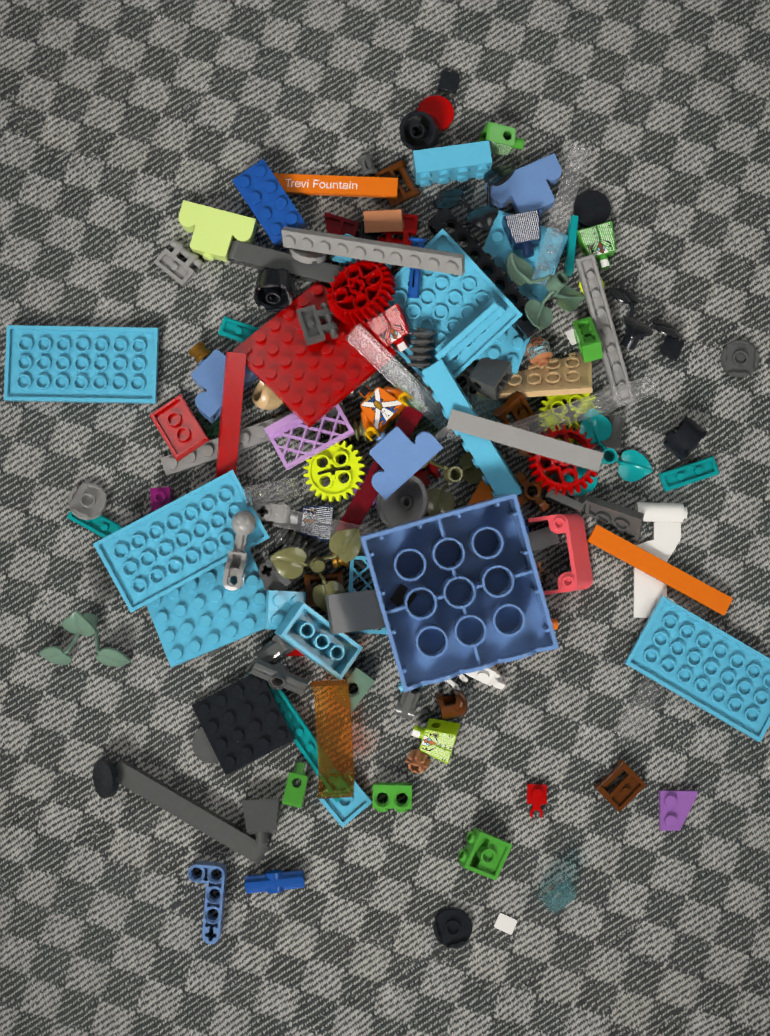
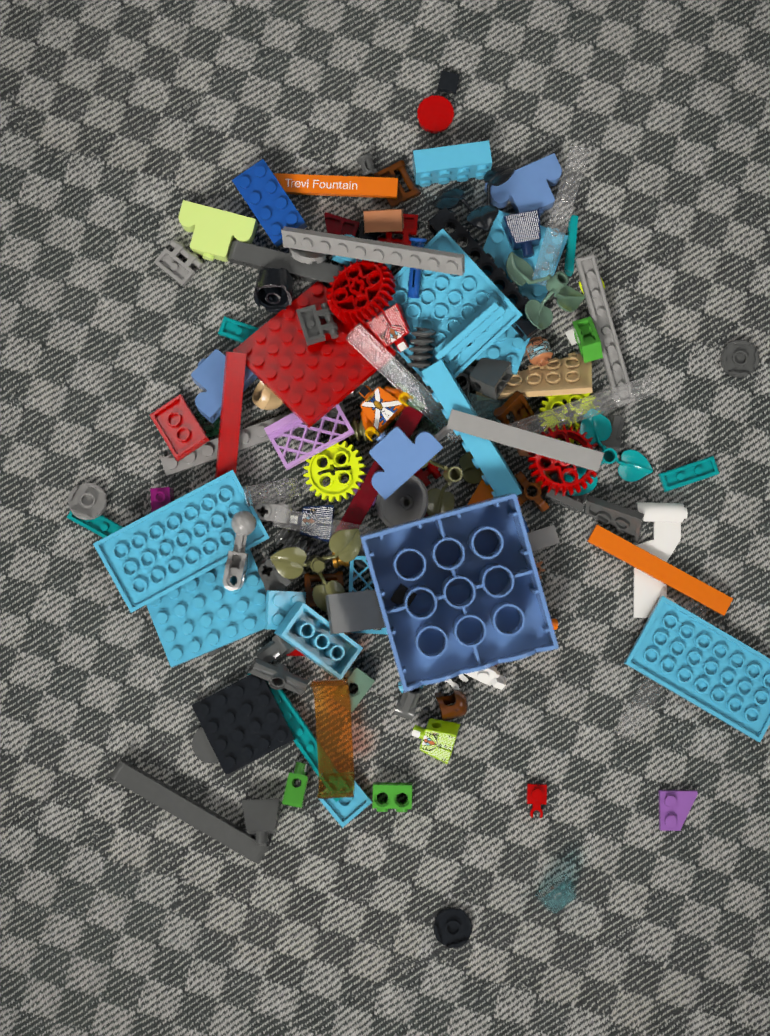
medium azure plate [4,325,159,404] -> none
sand green plant [39,609,132,667] -> none
black tile [93,759,119,799] -> none
medium blue beam [188,861,227,944] -> none
pearl gold wheel [189,341,212,364] -> none
blue piece [245,869,305,894] -> none
black brick [399,111,442,150] -> none
nougat gear [405,749,431,773] -> none
bright green plate [458,827,513,881] -> none
bright green torso [479,122,524,155] -> none
white sticker [494,913,517,935] -> none
coral windscreen [525,513,593,595] -> none
black tile [573,190,611,228] -> none
bright green torso [576,221,616,270] -> none
reddish brown plate [594,759,647,813] -> none
black plant [606,287,682,350] -> none
black tile [658,336,684,361] -> none
black brick [663,416,708,461] -> none

